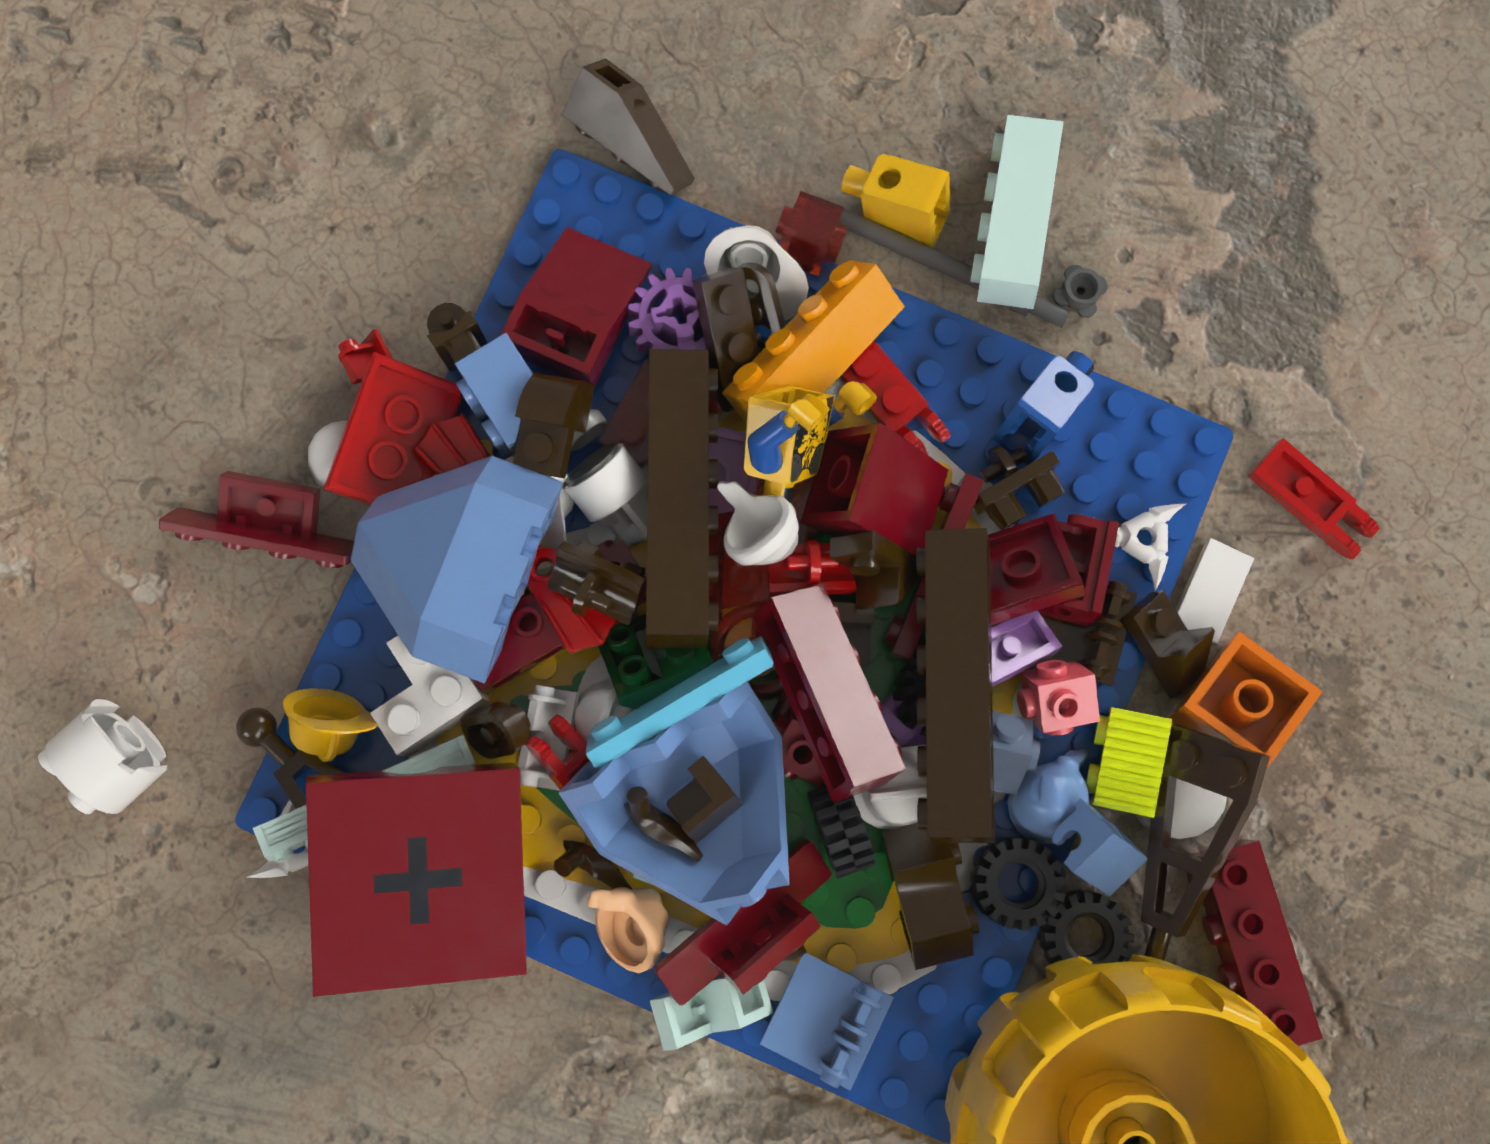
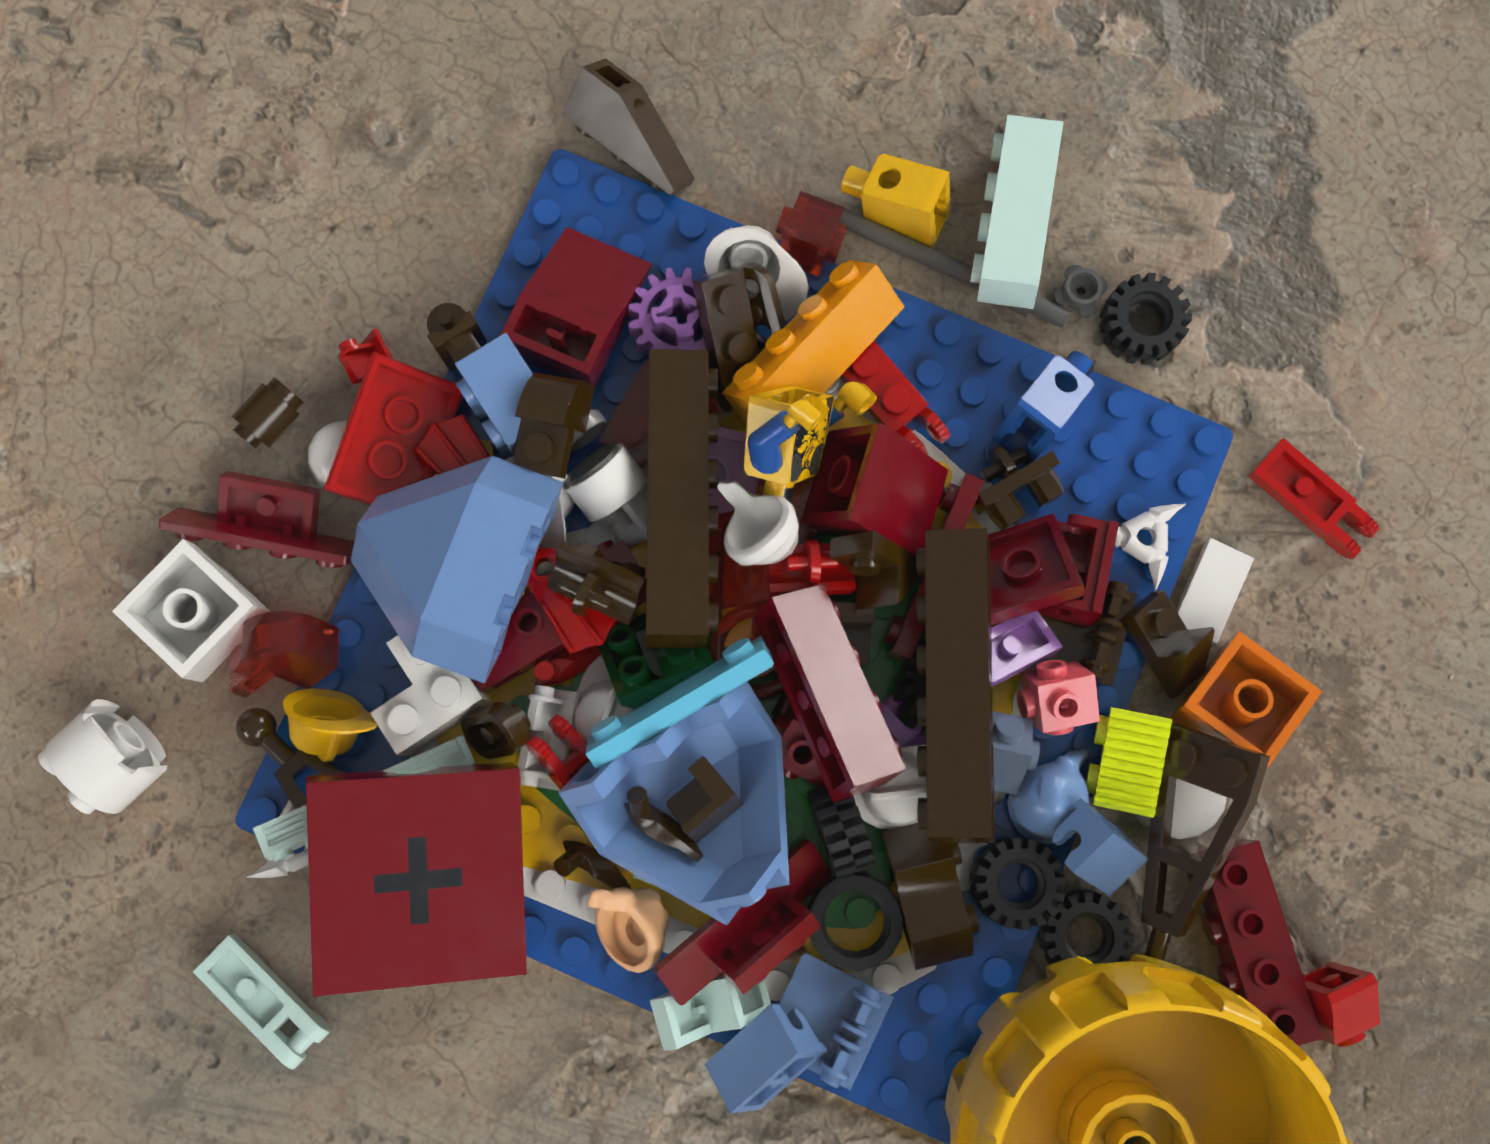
none -> white brick [112,539,271,683]
none -> light aqua plate [193,933,331,1070]
none -> clear red brick [227,611,339,698]
none -> dark brown brick [232,377,304,449]
none -> red bar [534,646,601,686]
none -> medium blue hinge [705,1004,827,1113]
none -> black tyre [808,873,904,971]
none -> black tyre [1099,273,1192,365]
none -> red slope [1303,962,1380,1047]

